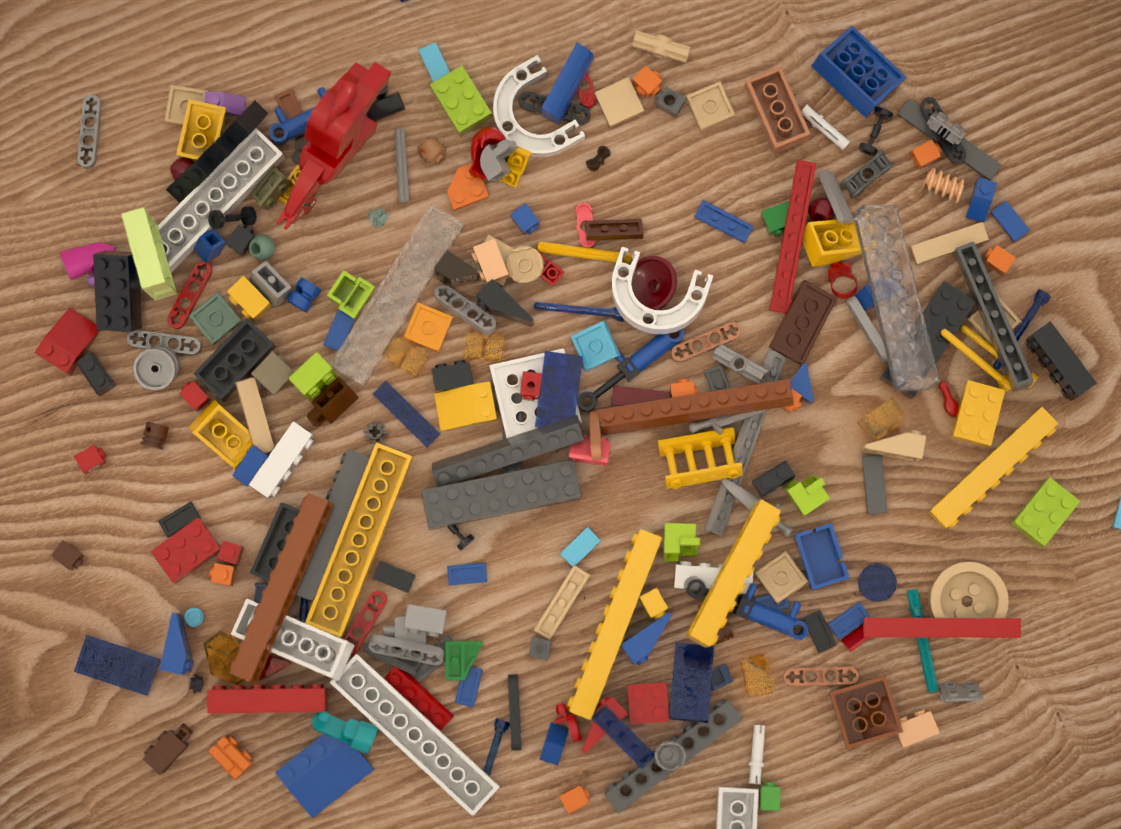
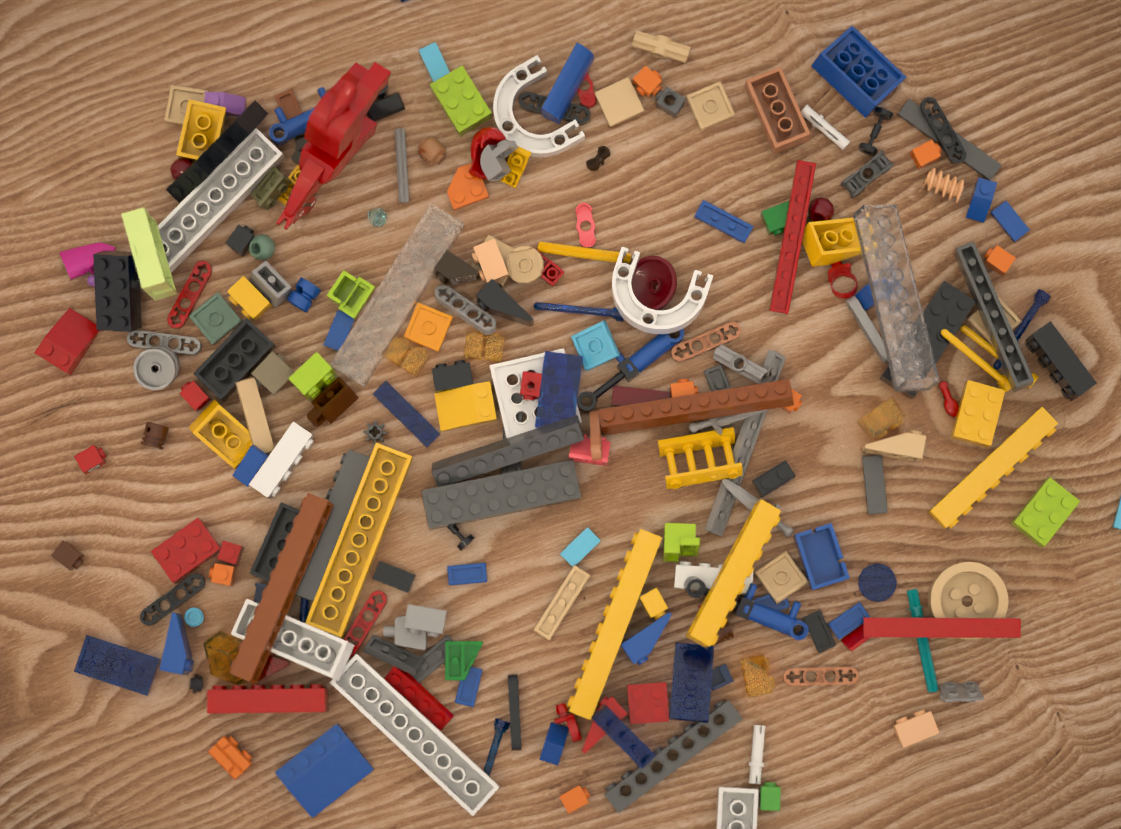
black brick [76,352,116,396] -> none
light grey beam [77,95,102,169] -> none
reddish brown brick [143,723,193,775] -> none
black tile [158,501,201,538] -> none
blue brick [194,229,226,263] -> none
black wheel [208,206,257,229] -> none
teal piece [311,711,378,754] -> none
light grey beam [368,635,445,665] -> none
blue brick [510,203,539,236] -> none
dark grey brick [529,637,552,660] -> none
reddish brown plate [584,219,644,241] -> none
light grey hair [654,741,686,770] -> none
reddish brown tile [769,280,837,365] -> none
lime plate [782,474,830,516] -> none
blue slope [790,363,814,404] -> none
light grey tile [818,170,854,225] -> none
dark orange slope [829,675,903,749] -> none
tan tile [910,222,989,265] -> none
light grey hinge [926,112,966,145] -> none
none -> black beam [140,574,206,625]

